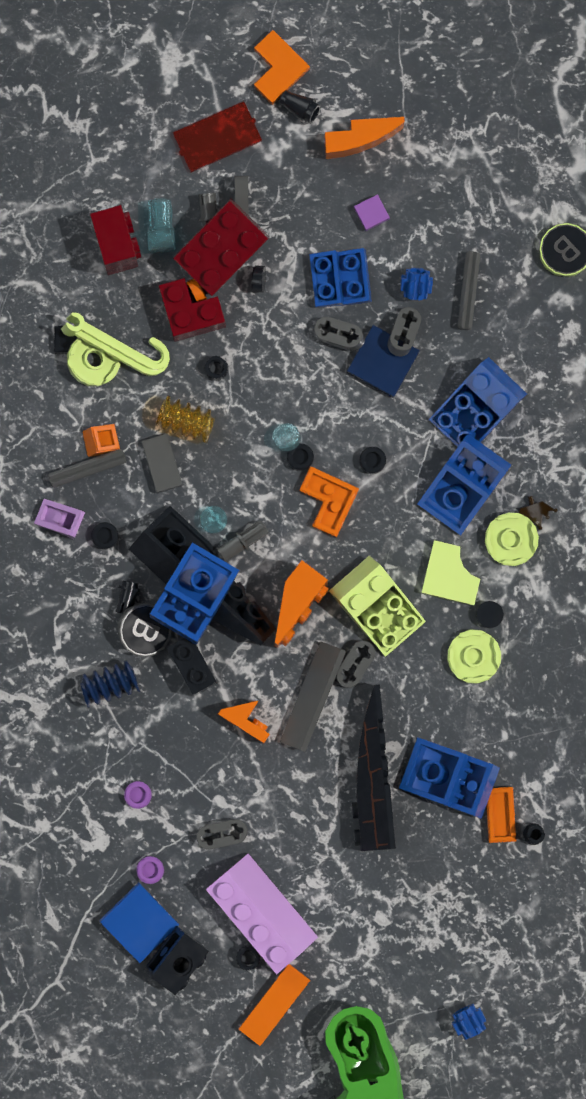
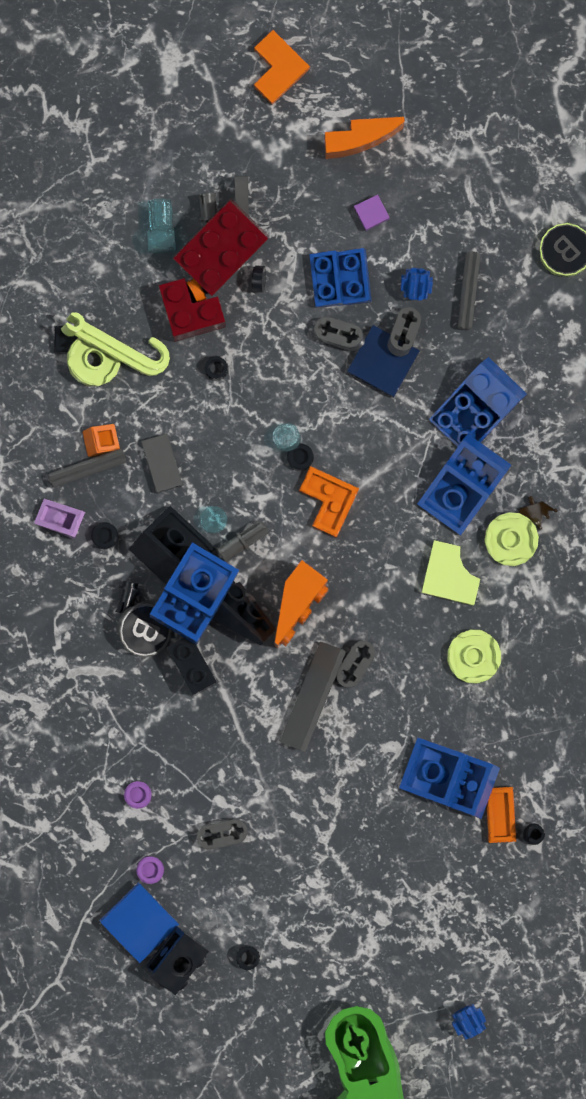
dark blue piece [80,660,140,708] -> none
dark red brick [90,205,142,275] -> none
clear yellow piece [156,395,216,443] -> none
clear red piece [173,101,262,173] -> none
lavender slope [206,854,318,975] -> none
orange slope [218,701,270,743] -> none
orange tile [239,964,310,1046] -> none
black cone [279,90,321,124] -> none
yellowish green slope [329,556,426,657] -> none
black wedge [352,684,396,851] -> none
black tile [359,447,386,474] -> none
black tile [476,601,504,629] -> none

